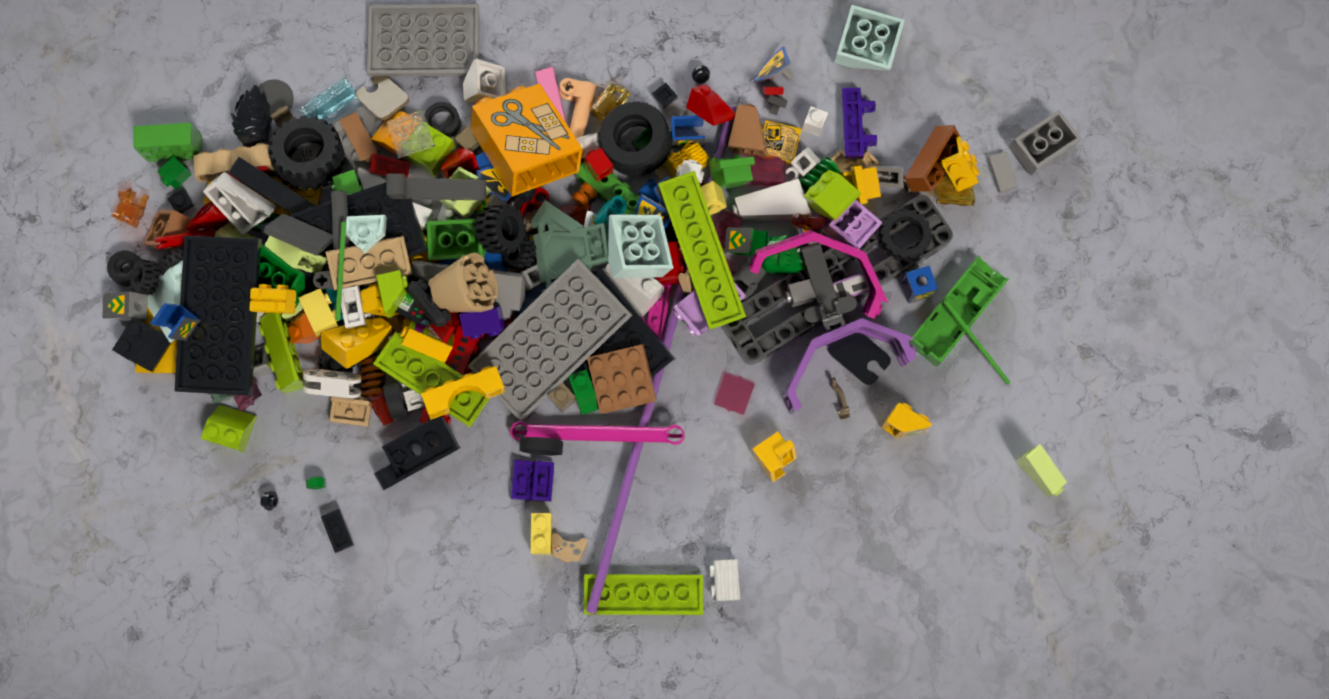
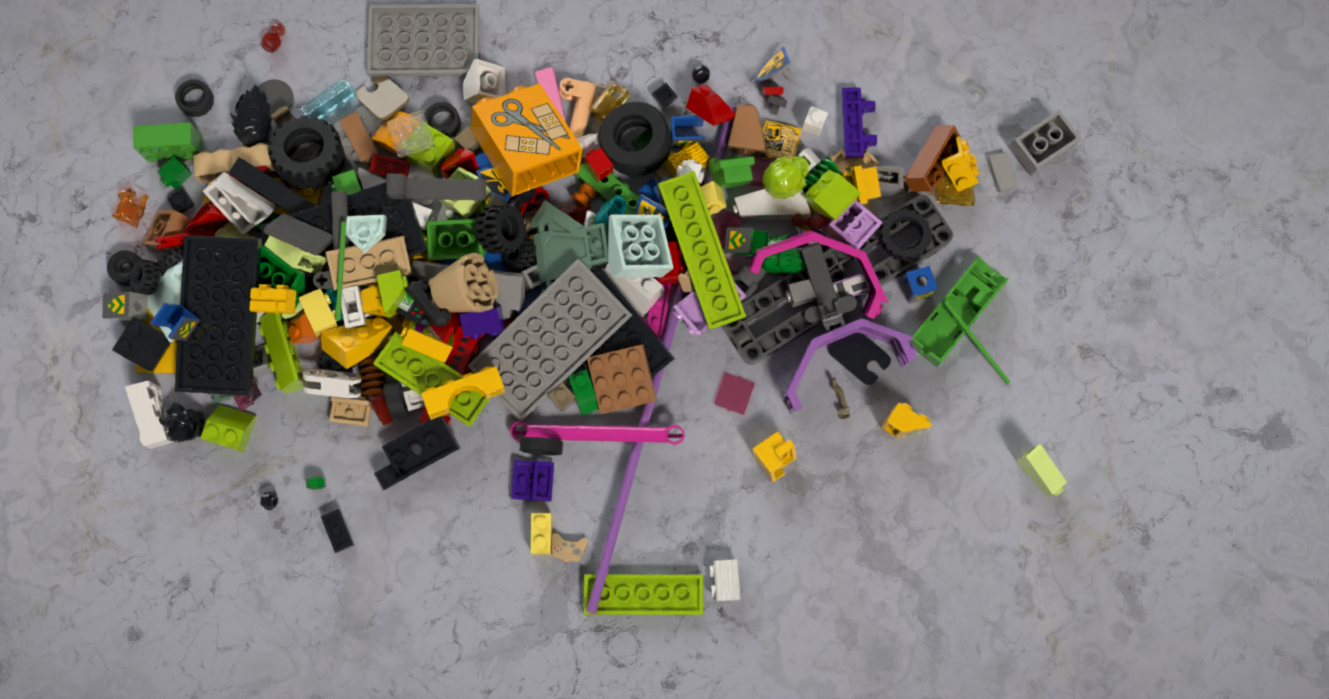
light aqua slope [834,5,905,71] -> none
none -> white wedge [125,381,173,449]
none -> black hair [159,402,204,443]
none -> black tyre [175,79,214,117]
none -> clear red plate [261,23,286,53]
none -> lime head [762,156,809,200]

